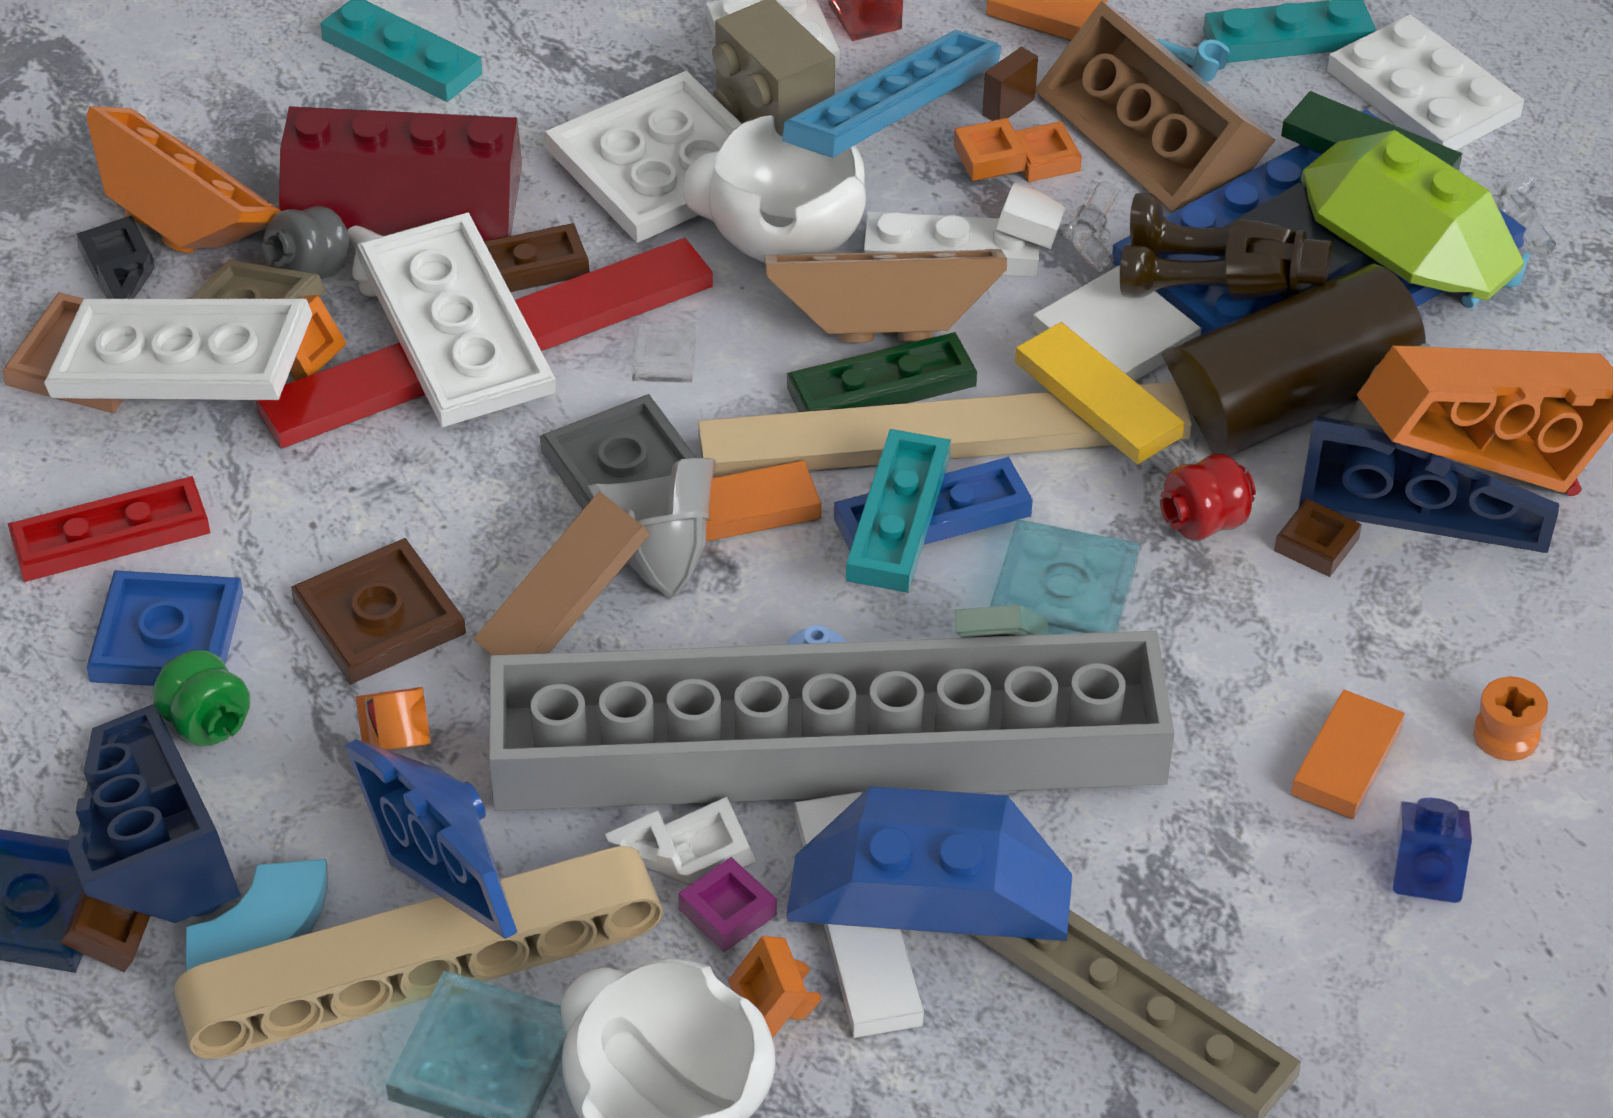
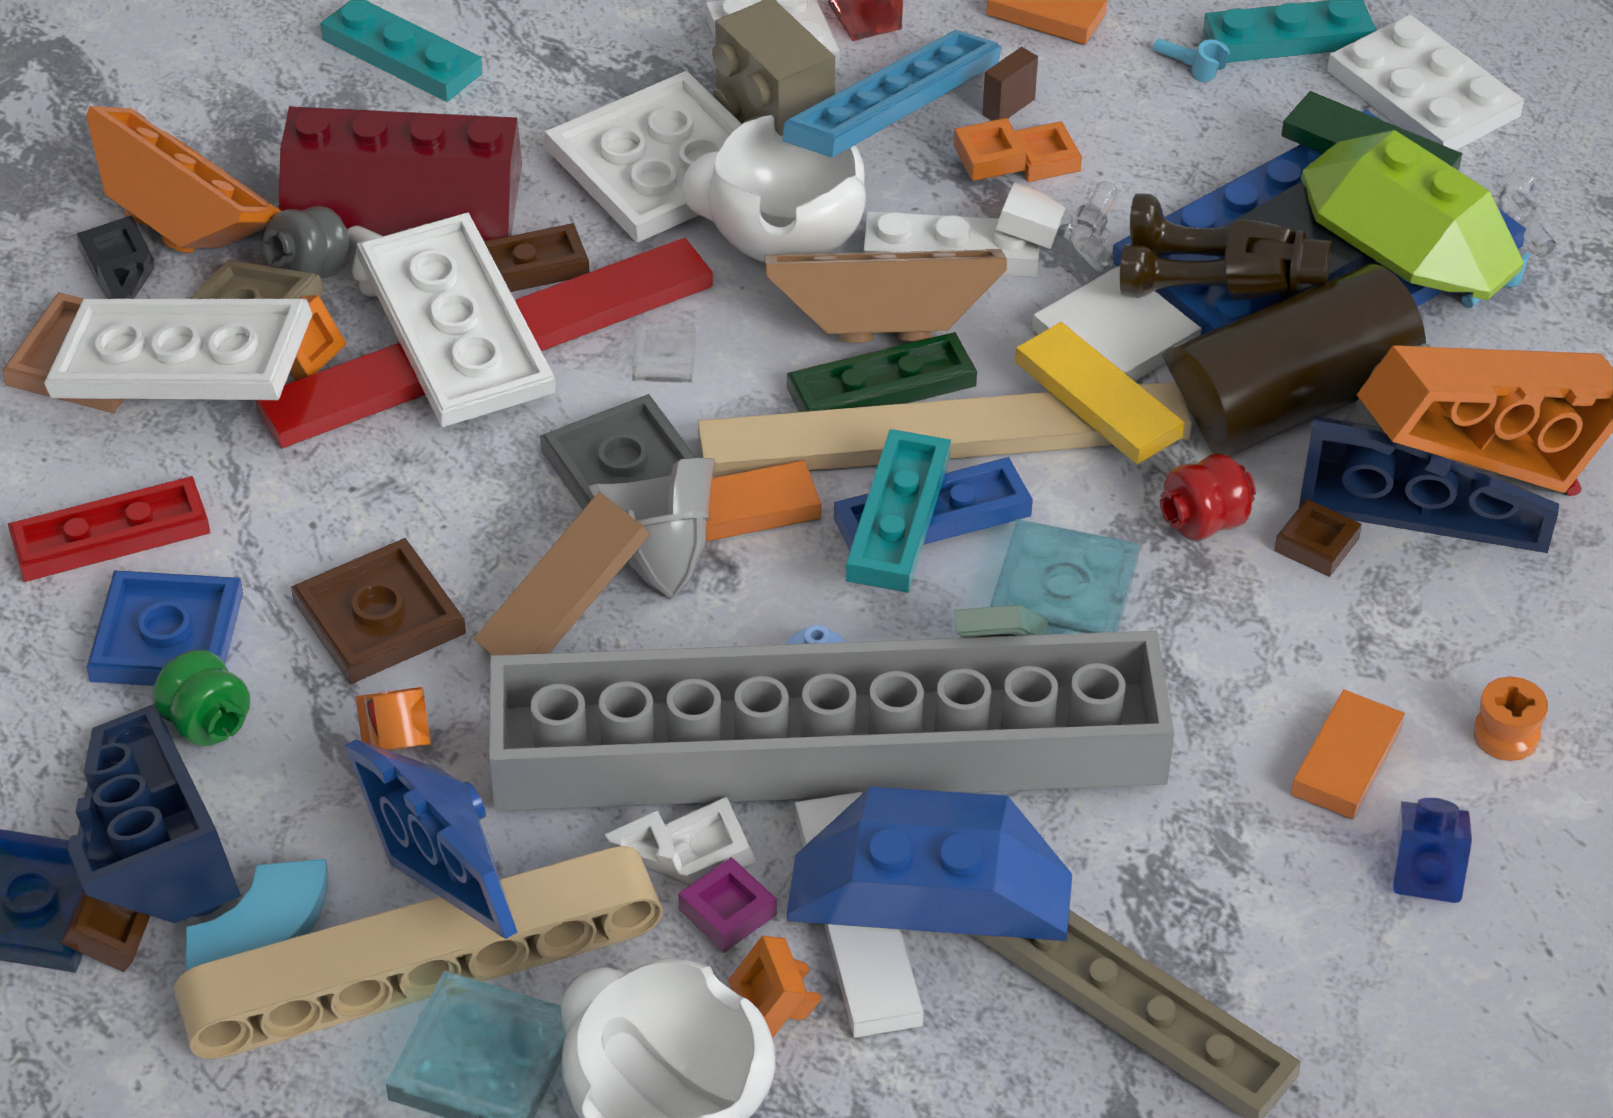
medium nougat slope [1036,1,1275,212] -> none

